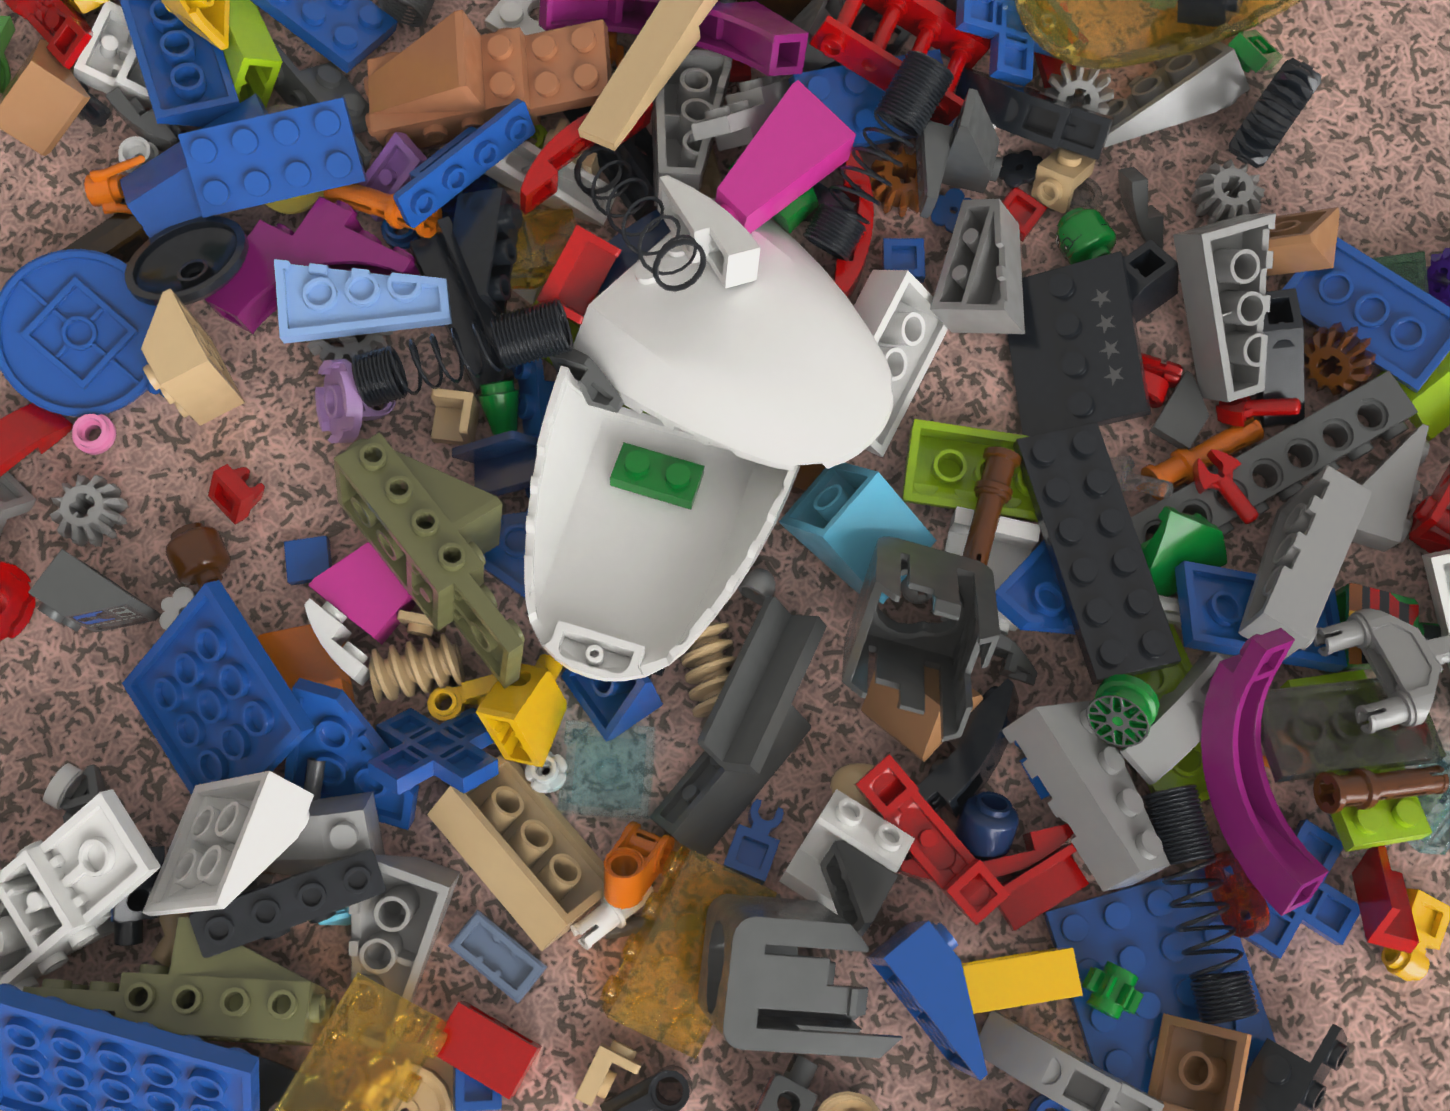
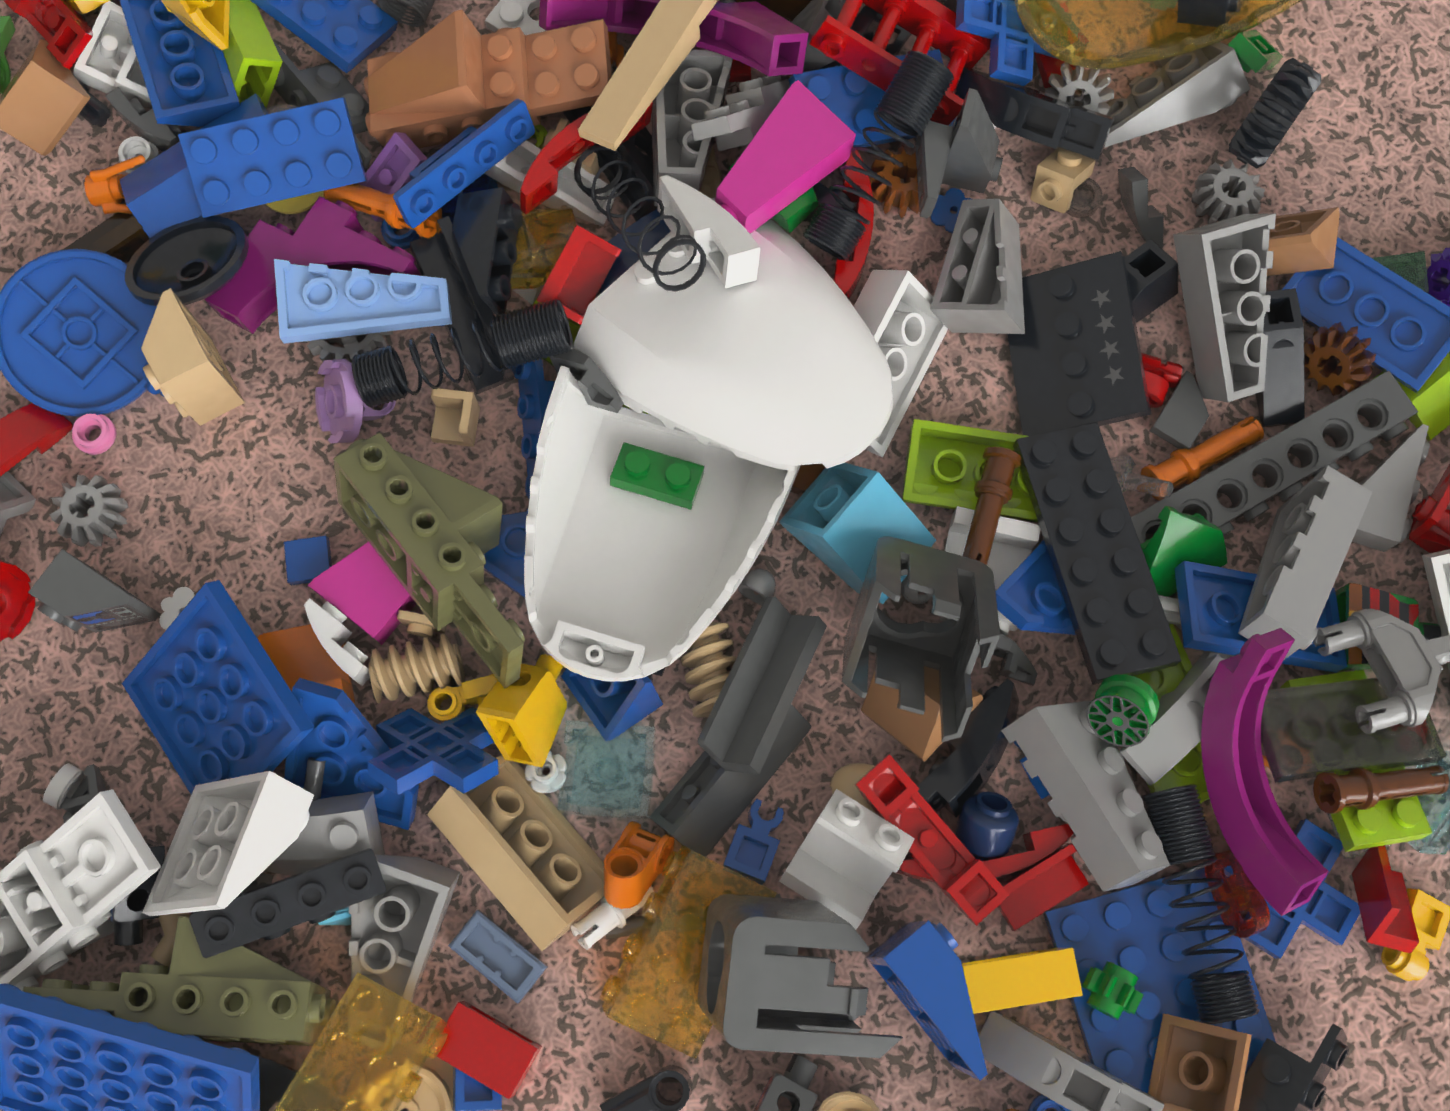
reddish brown head [165,522,231,589] -> none
red tile [208,464,265,525] -> none
dark blue panel [452,431,538,496] -> none
green cone [478,380,519,436] -> none
tan bracket [575,1039,642,1106] -> none
dark grey slope [820,840,898,937] -> none
blue plate [882,238,925,283] -> none
black plant [998,150,1043,188] -> none
red tile [1002,187,1048,242] -> none
green head [1055,207,1117,265] -> none
red bar [1193,449,1259,524] -> none
red bar [1216,396,1301,427] -> none

